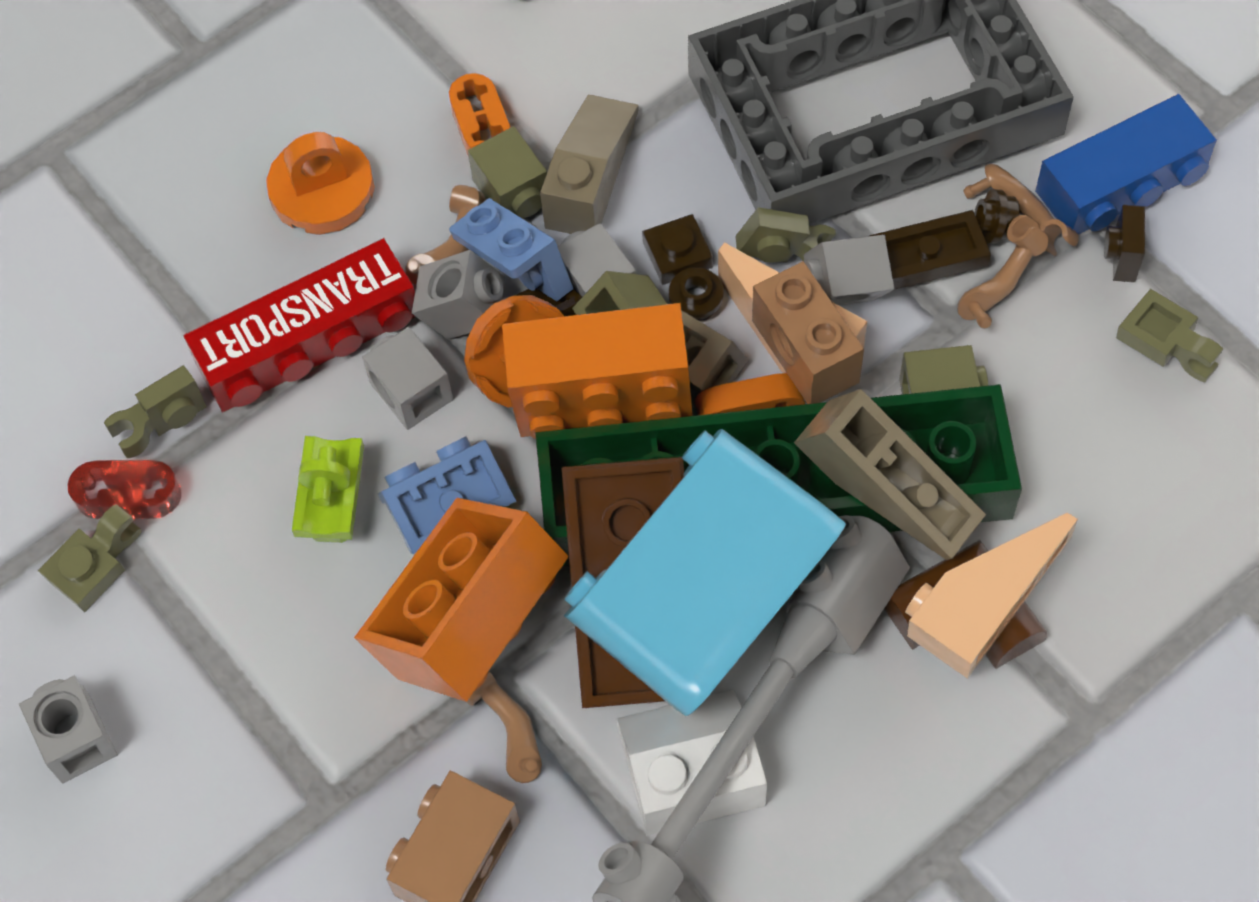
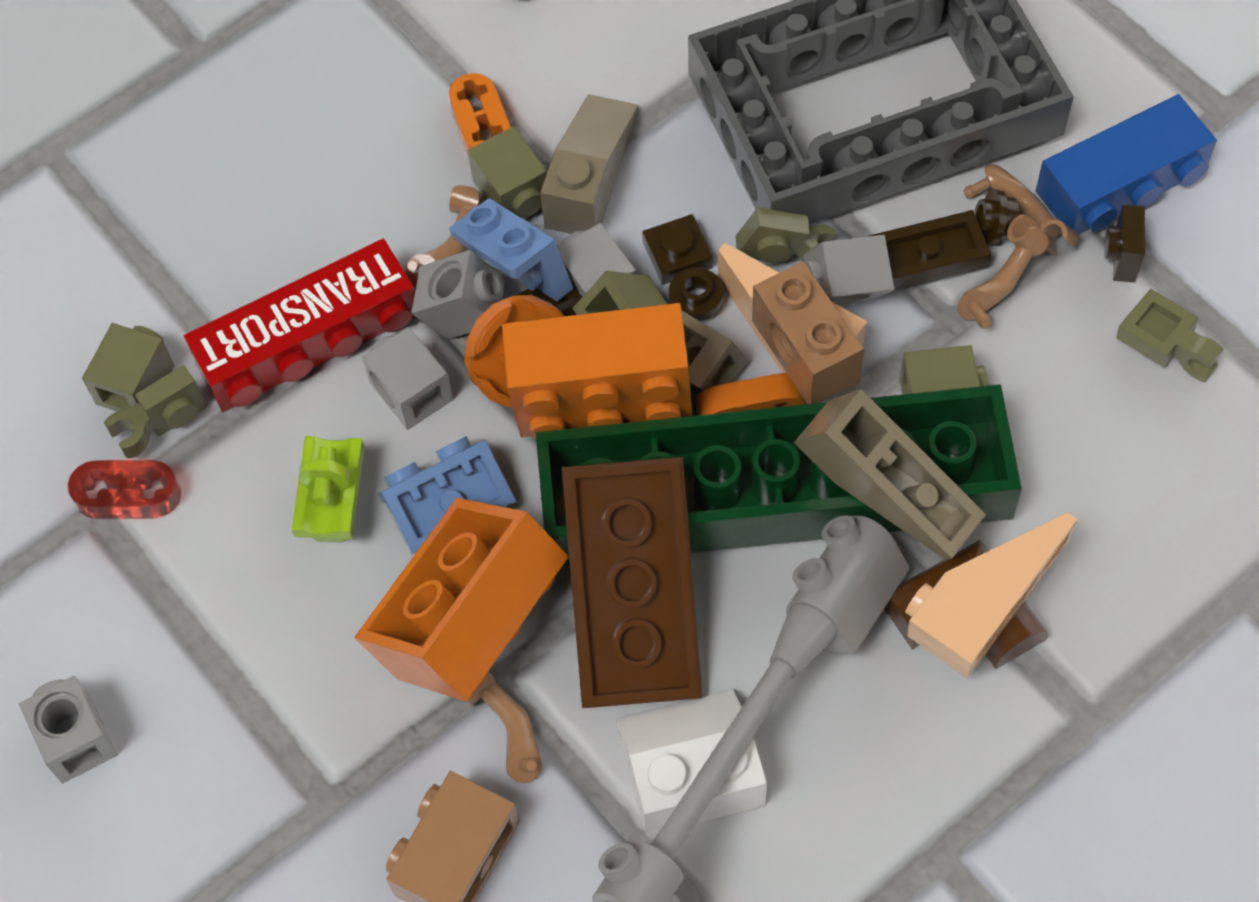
olive plate [38,504,142,612] -> none
orange tile [266,132,375,235] -> none
medium azure windscreen [564,429,846,716] -> none
none -> olive brick [82,322,175,411]

